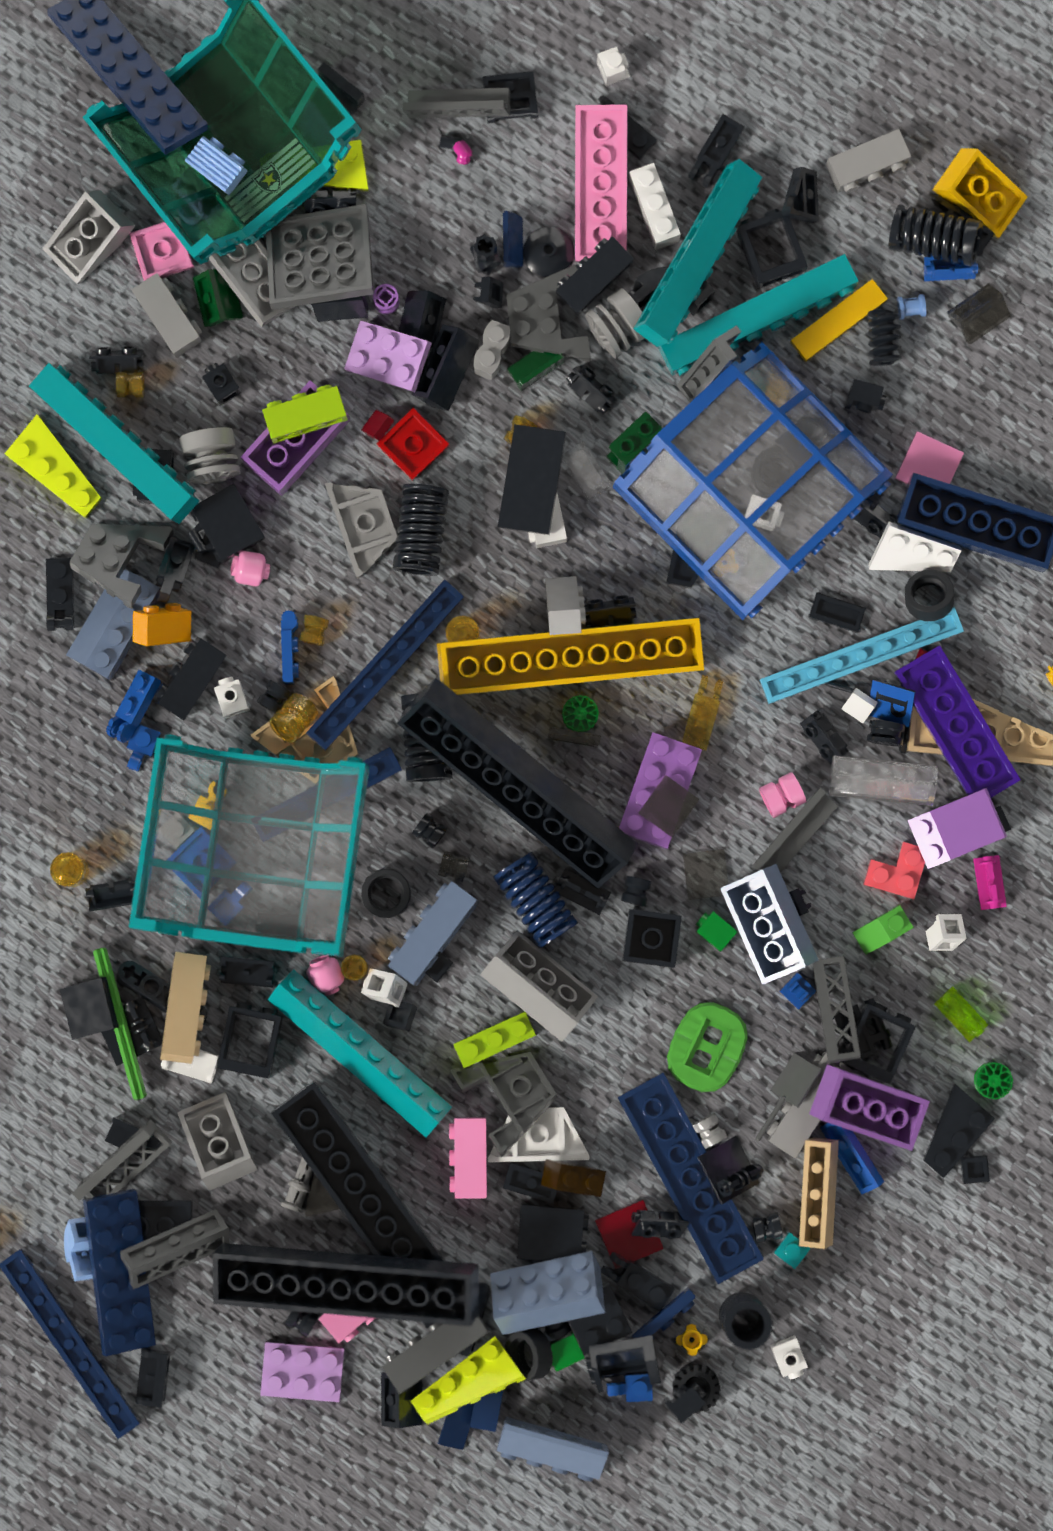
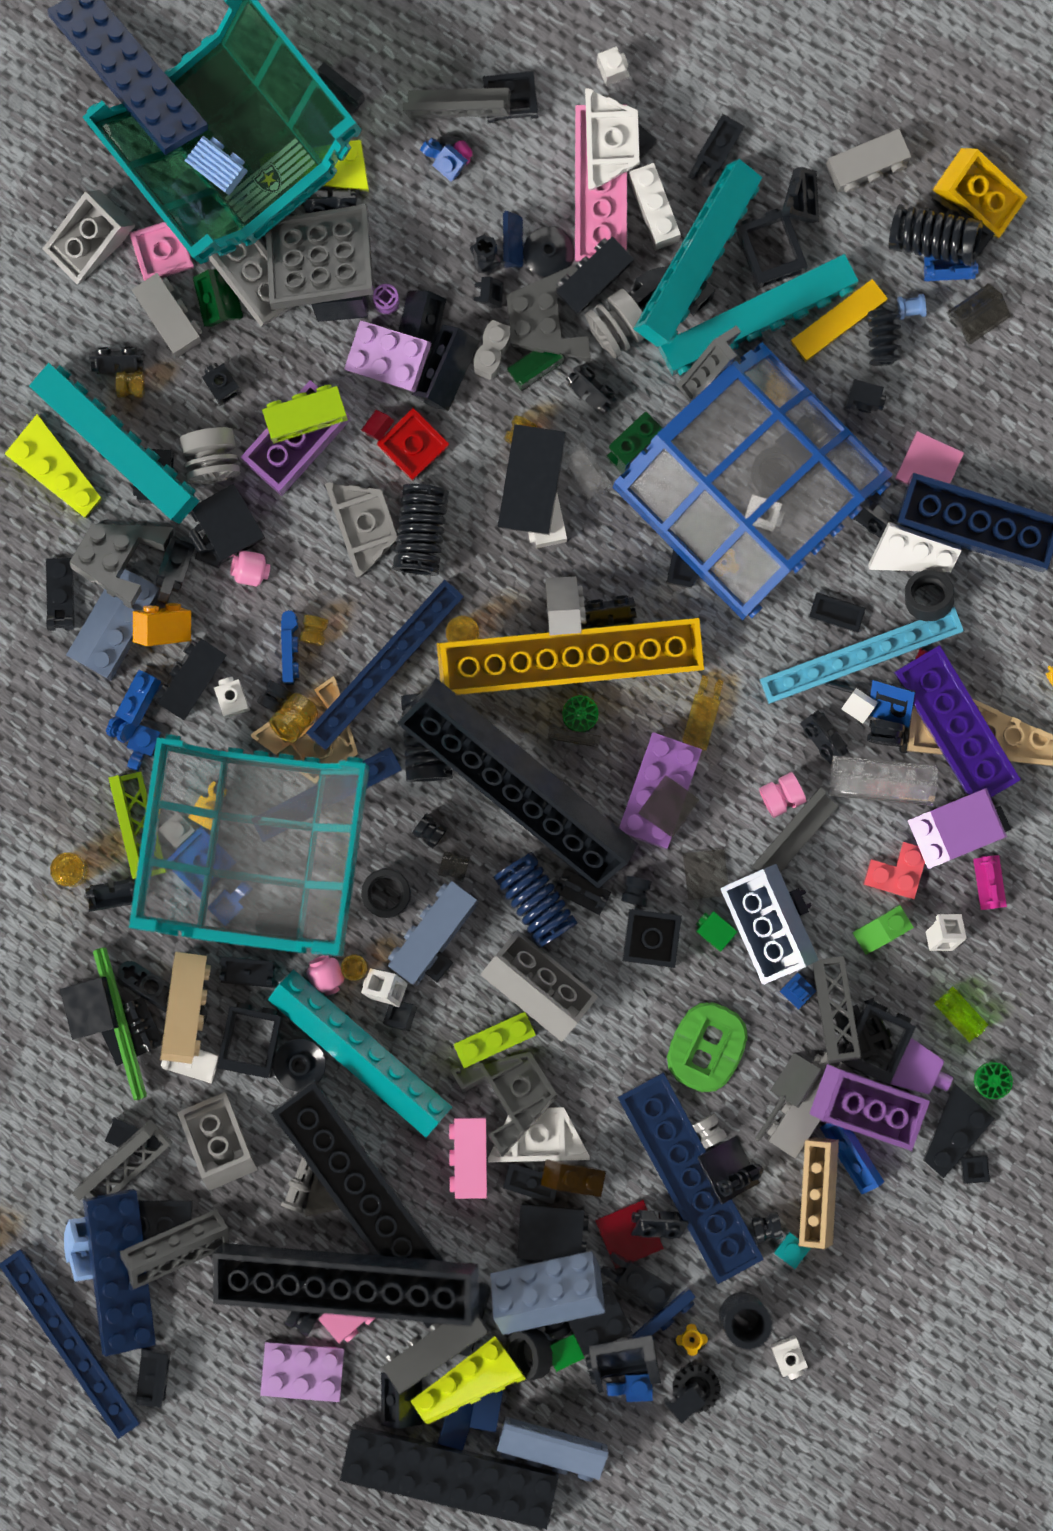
none -> lime fence [108,771,166,880]
none -> black dish [273,1039,326,1092]
none -> black brick [339,1424,559,1530]
none -> plate [420,138,468,182]
none -> white wing [585,88,640,190]
none -> medium lavender torso [890,1038,953,1094]

